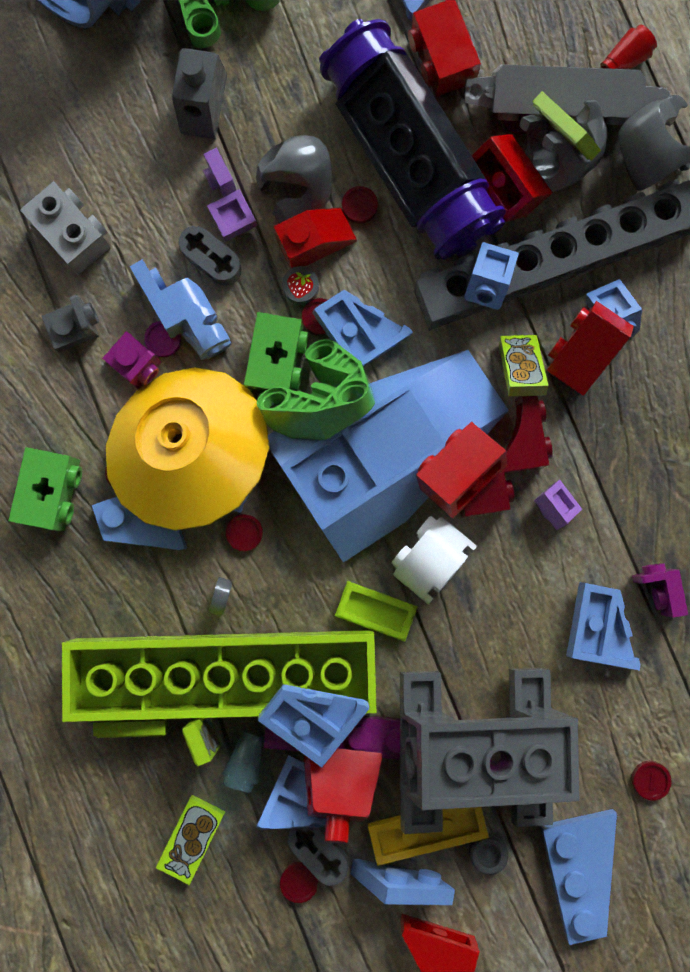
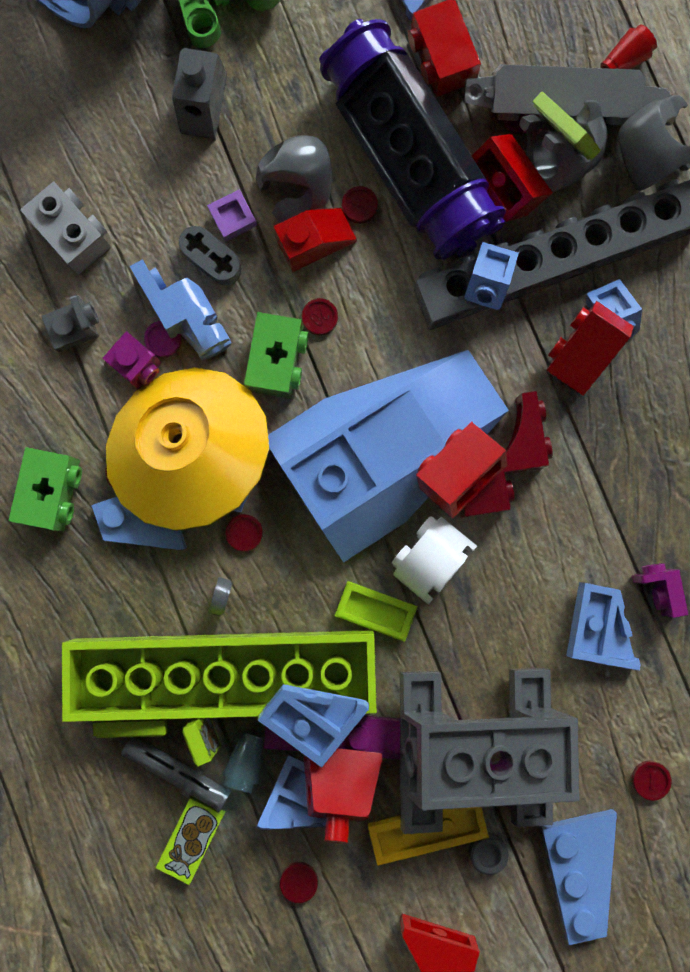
medium lavender plate [203,147,236,197] -> none
bright green connector [257,339,375,440] -> none
tile [282,266,319,305] -> none
dark grey beam [287,827,348,886] -> none
medium blue wing [313,290,413,367] -> none
medium blue wing [350,859,455,905] -> none
tile [499,335,548,396] -> none
medium lavender plate [534,480,582,530] -> none
none -> dark grey pin [121,737,232,813]

